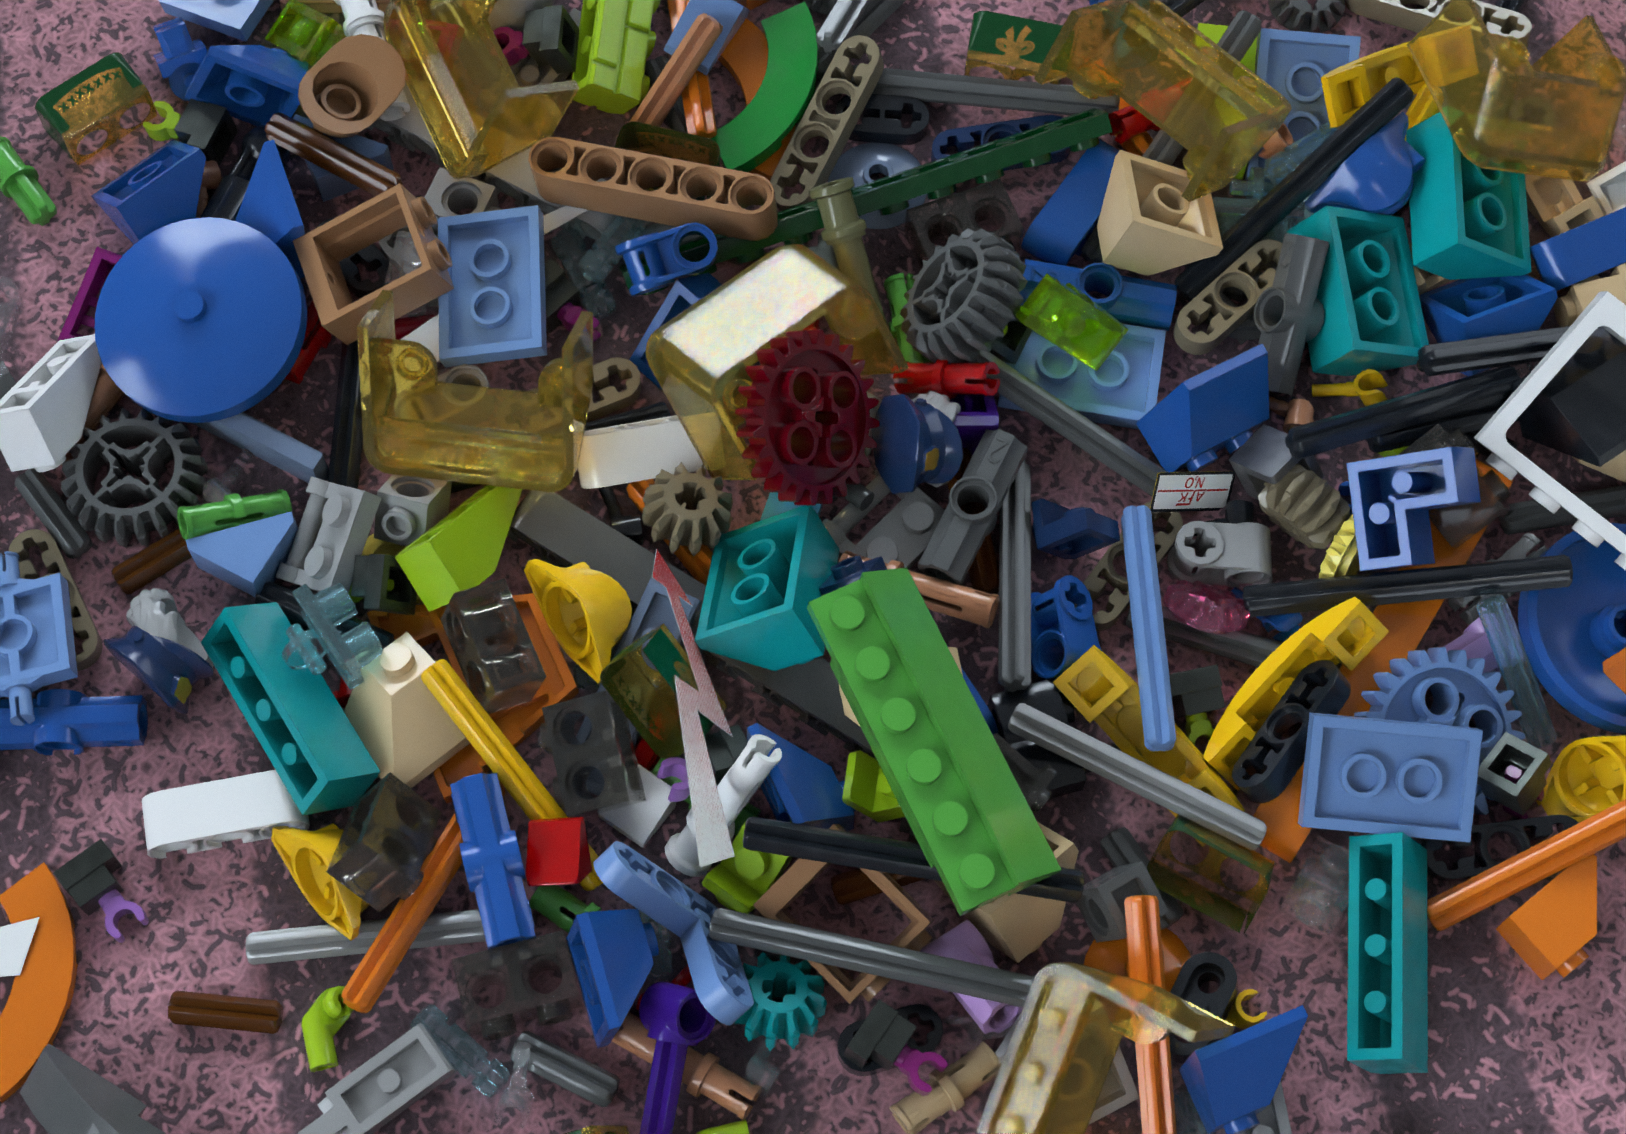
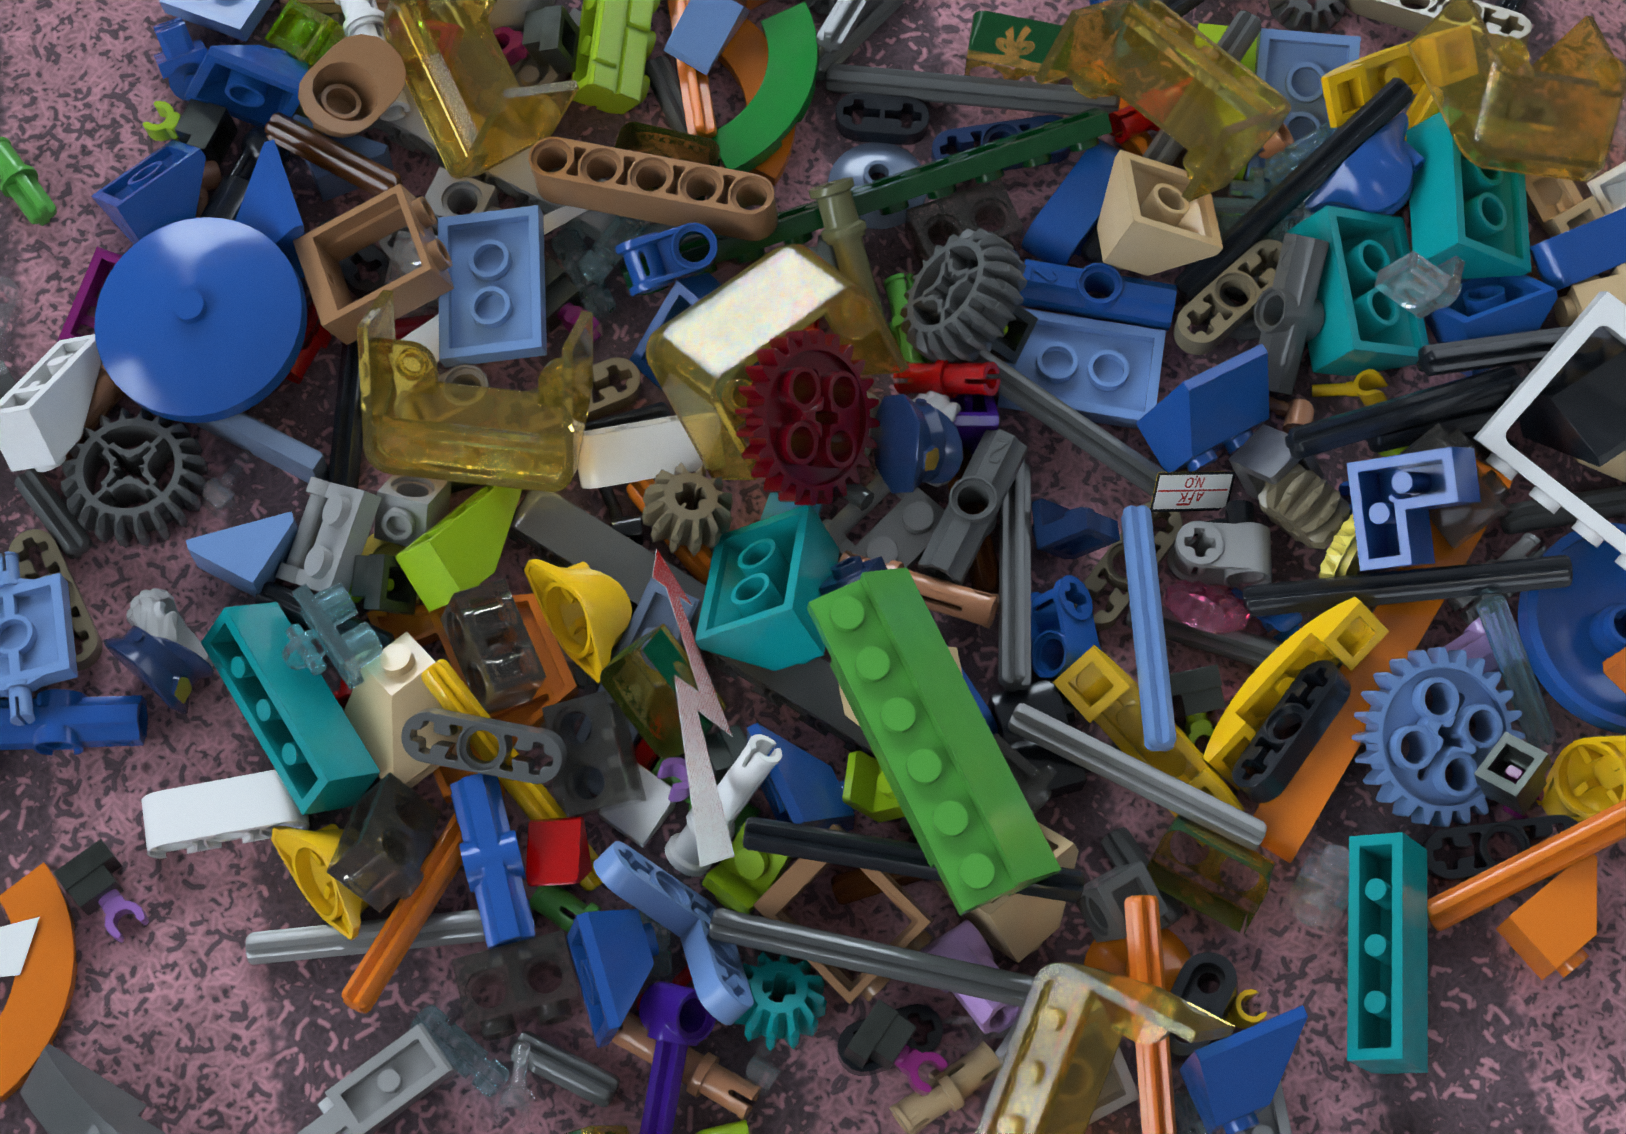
clear yellow piece [35,52,157,166] -> none
reddish brown axle [111,528,192,595] -> none
reddish brown axle [168,991,283,1034] -> none
bright green pin [177,489,292,541] -> none
lime arm [301,986,354,1072] -> none
nougat axle [629,13,723,147] -> none
dark tan beam [770,35,884,211] -> none
clear neon green slope [1015,273,1128,371] -> none
medium blue plate [1298,712,1483,843] -> none
none -> dark grey beam [401,708,567,784]
none -> clear bracket [1374,251,1465,319]

